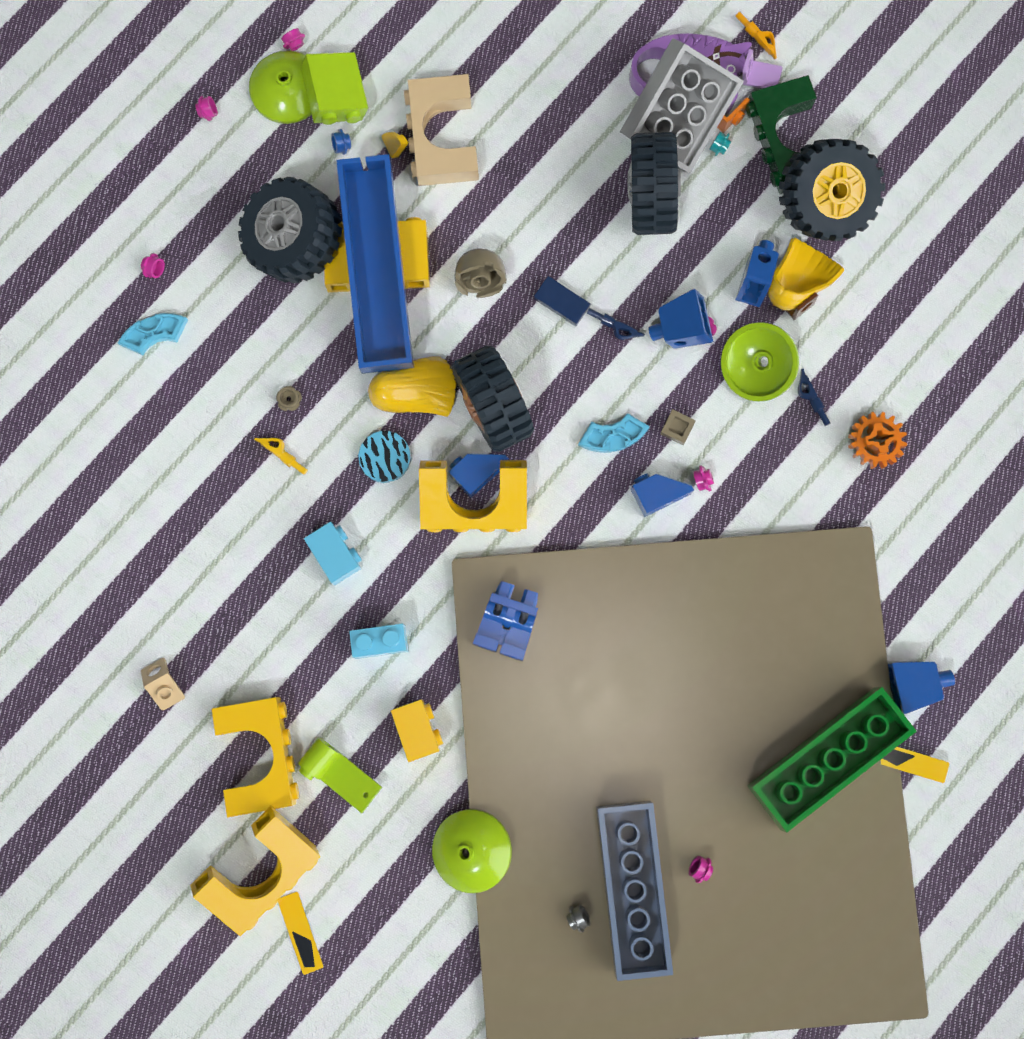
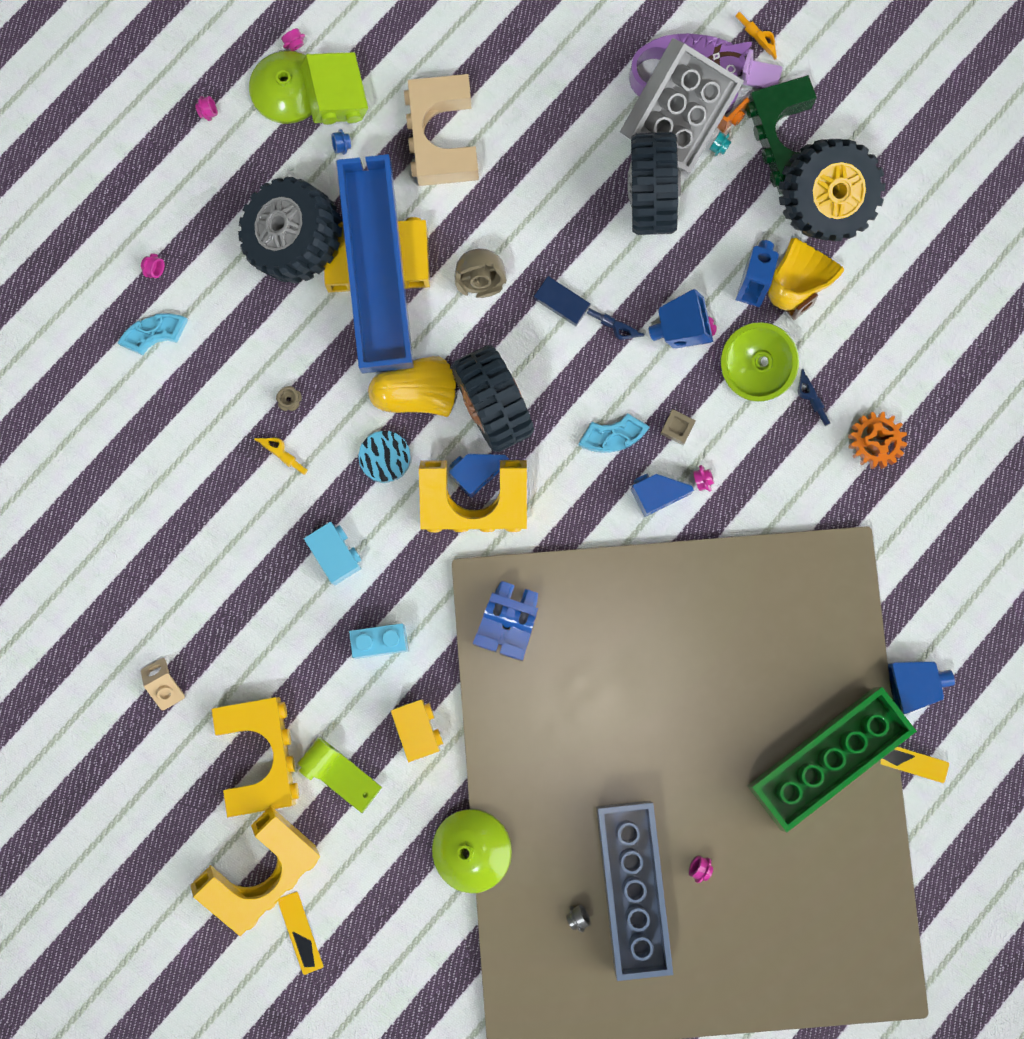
yellow tile [381,132,408,158] -> none

